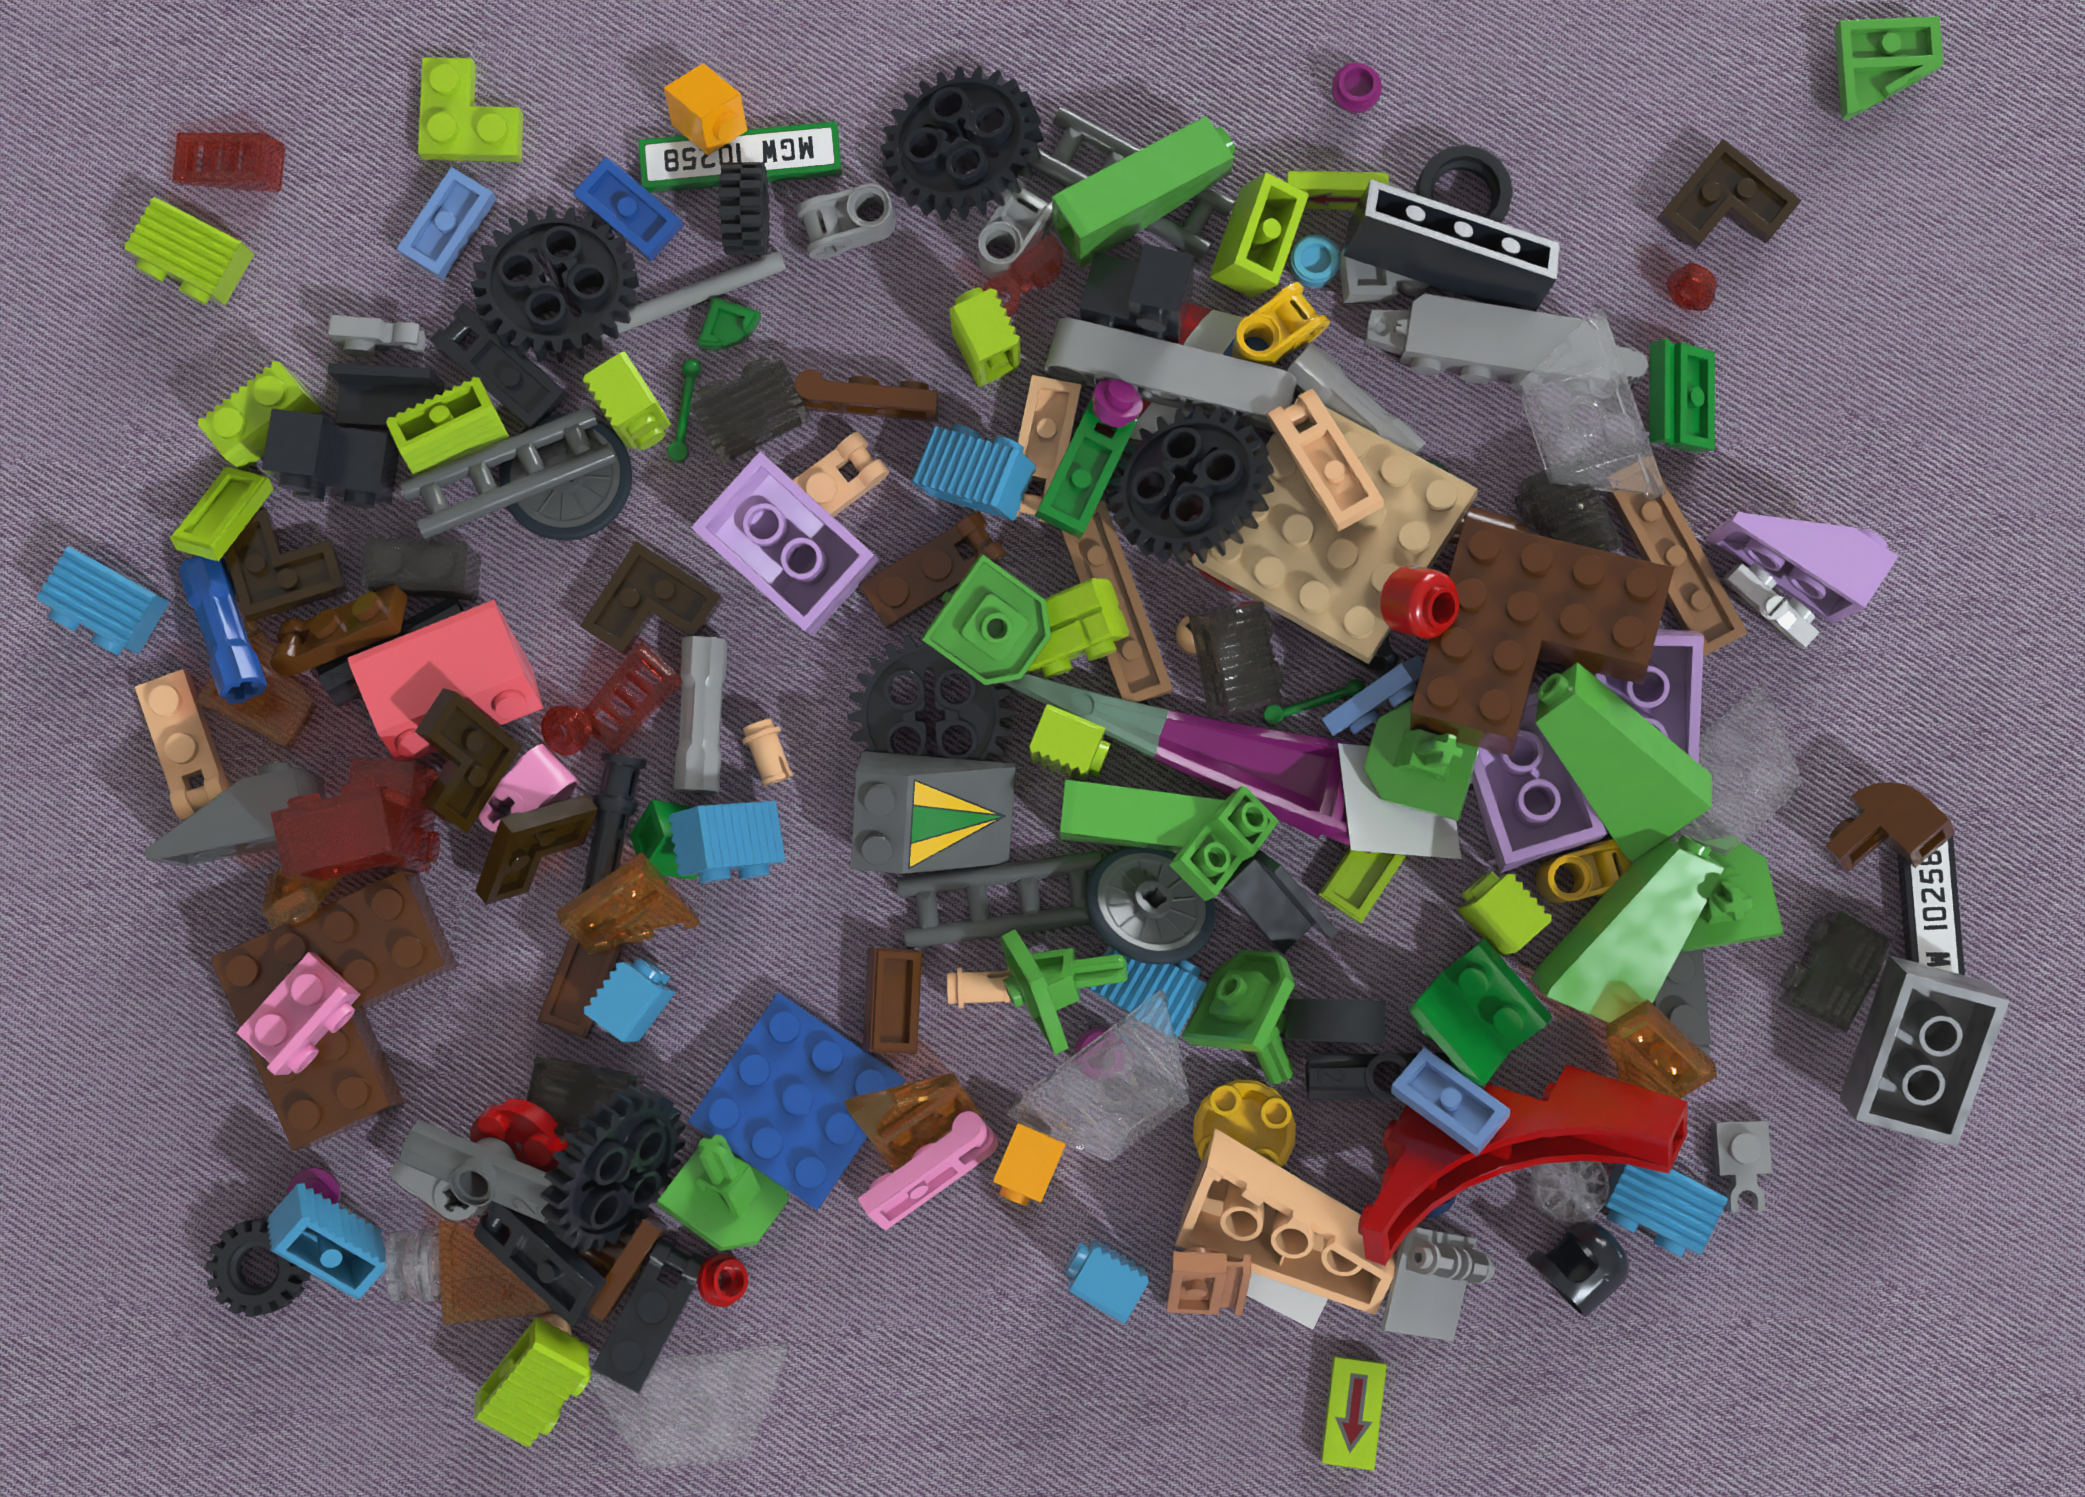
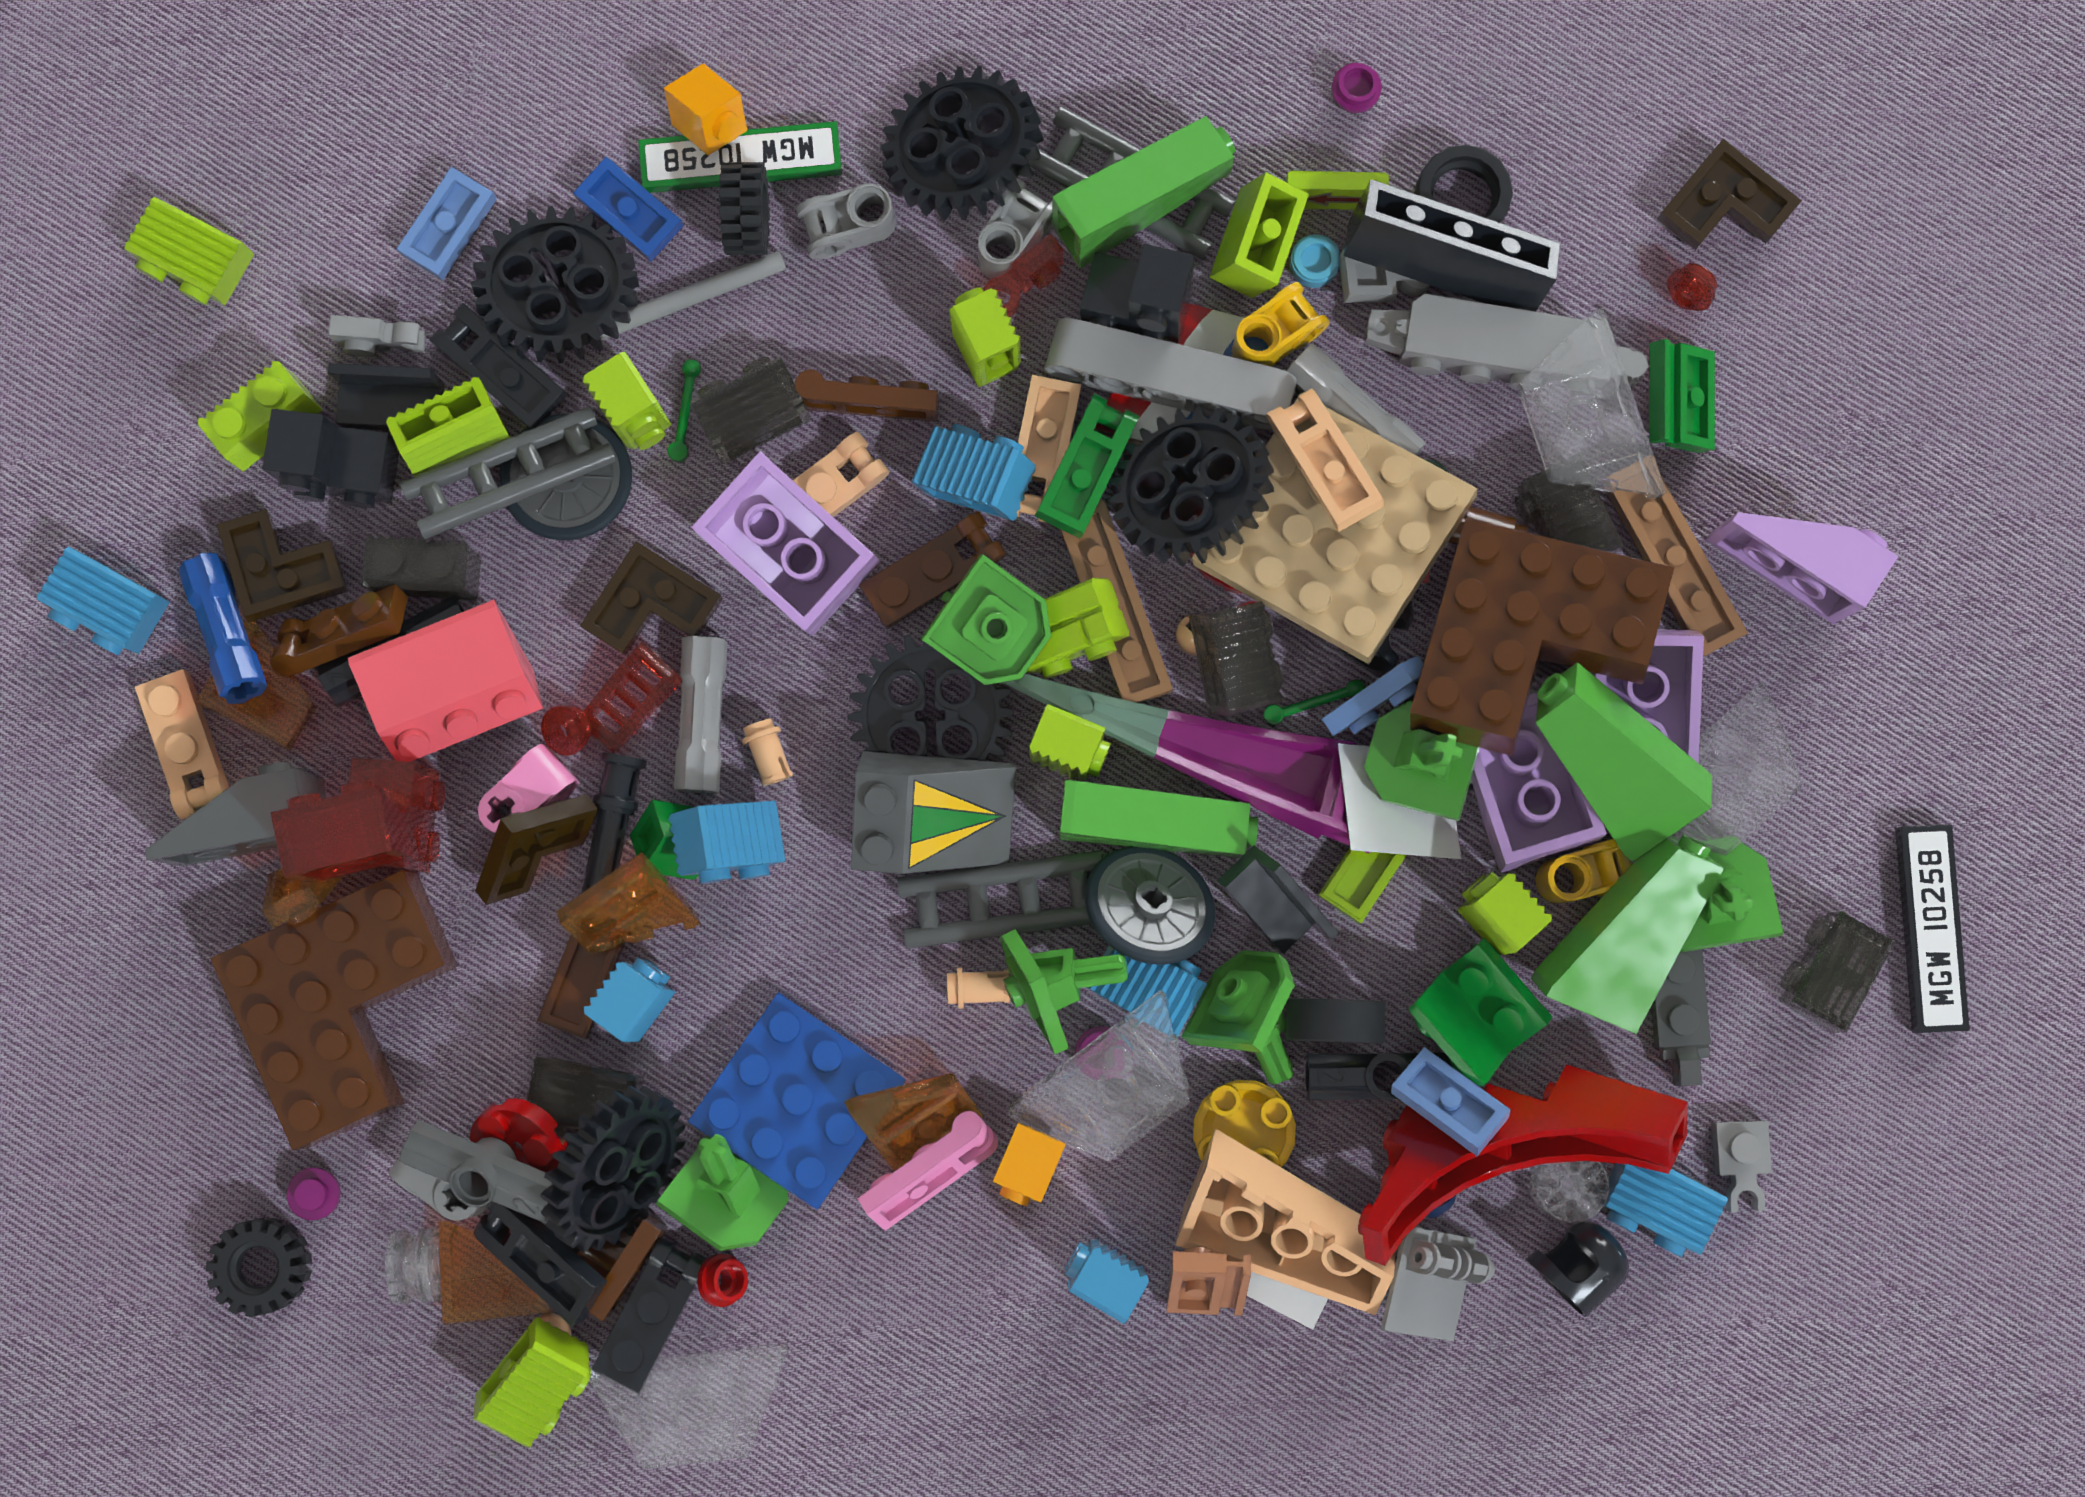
lime tile [170,466,274,562] -> none
clear red slope [172,133,285,192] -> none
bright pink bracket [236,952,361,1075] -> none
dark azure brick [267,1183,388,1299] -> none
dark brown plate [415,688,522,834] -> none
lime plate [418,57,524,162] -> none
green tile [697,297,762,350] -> none
reddish brown tile [863,948,922,1054] -> none
magenta plate [1092,379,1143,427] -> none
bright green slope [1169,785,1279,901] -> none
lime tile [1320,1355,1387,1471] -> none
red head [1380,565,1459,639] -> none
clear orange wing [1606,999,1717,1099] -> none
white plate [1722,563,1820,648] -> none
reddish brown brick [1825,782,1955,874] -> none
bright green wing [1834,16,1943,120] -> none
flat silver brick [1839,955,2010,1147] -> none

